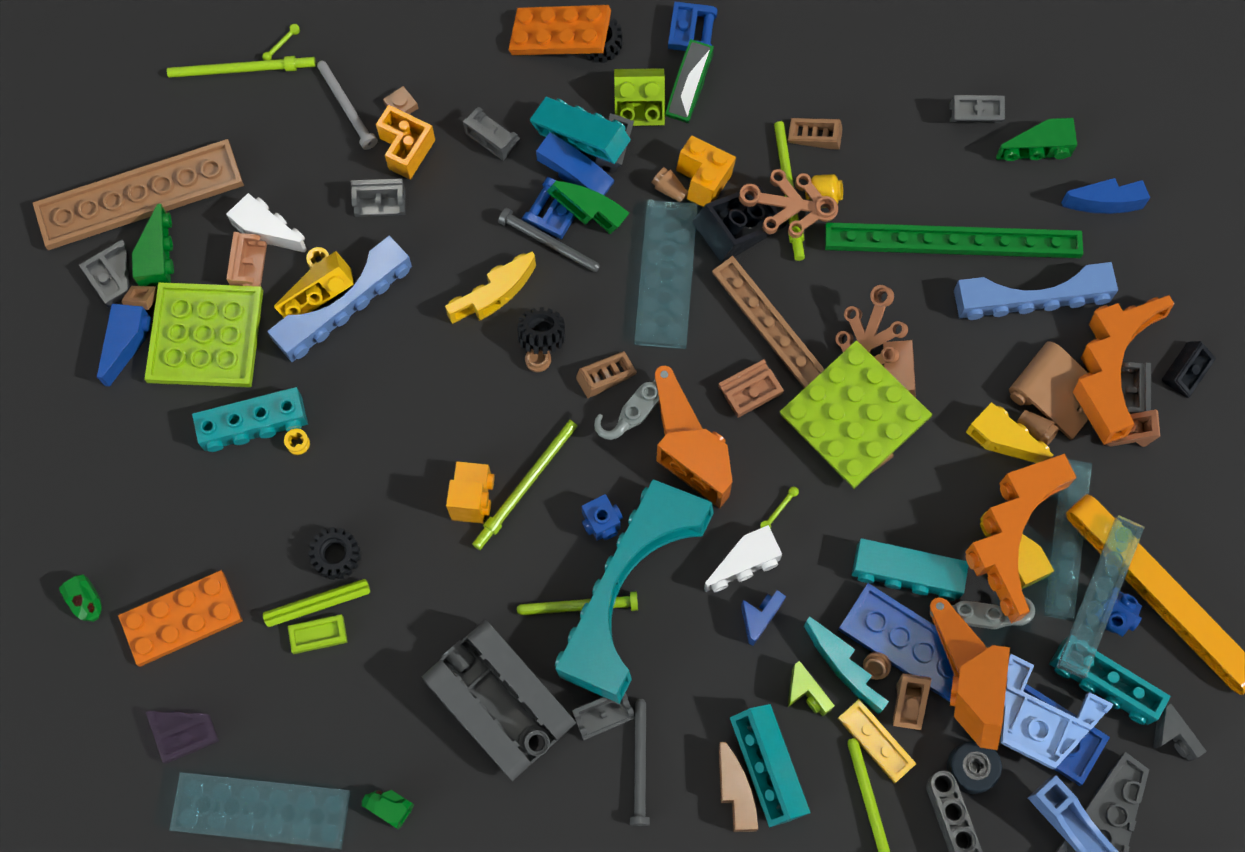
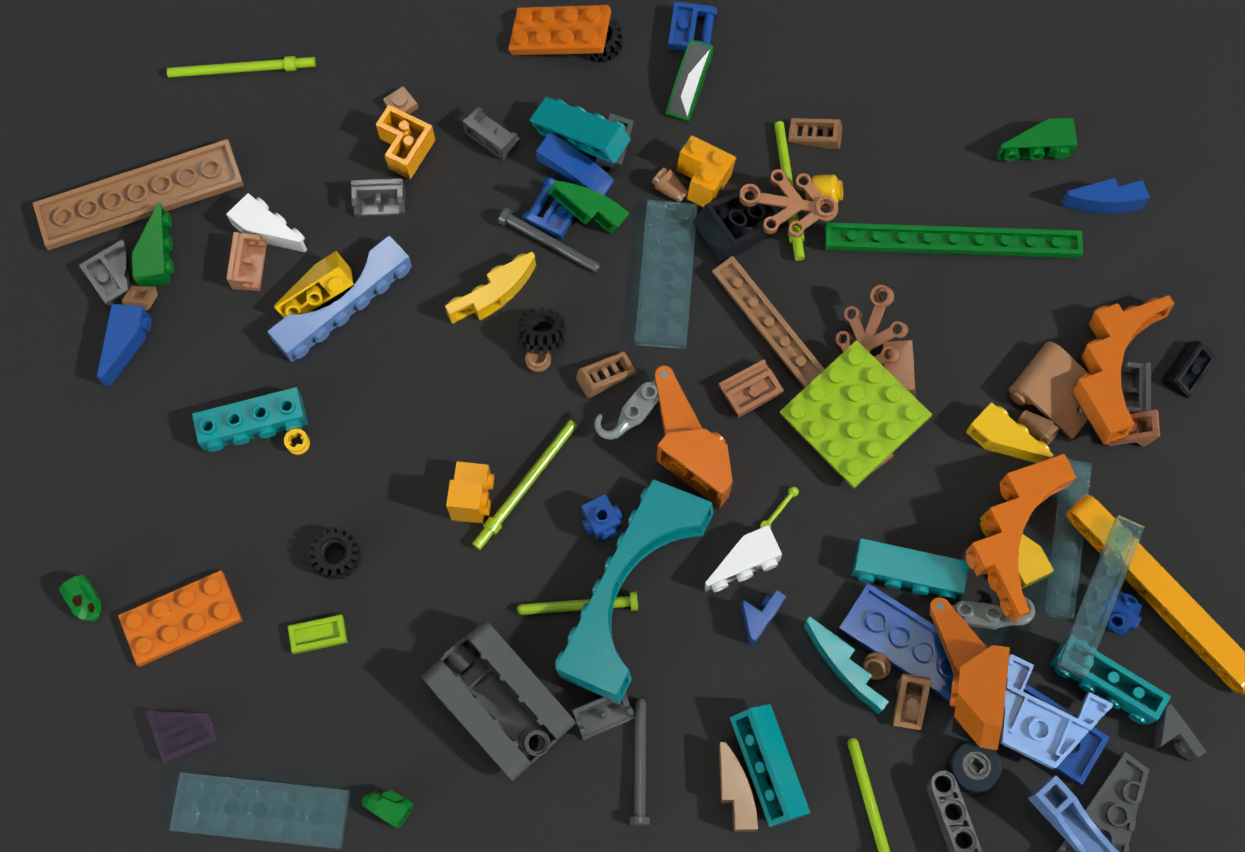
lime plate [145,282,263,387] -> none
lime hinge [262,24,300,61] -> none
lime axle [263,579,370,627] -> none
yellow bush [306,247,329,269] -> none
light grey bar [317,60,378,150] -> none
lime slope [614,69,665,126] -> none
lime slope [788,661,835,716] -> none
yellow tile [837,699,916,783] -> none
dark grey hinge [949,95,1005,123] -> none
medium blue arch [954,262,1118,320] -> none

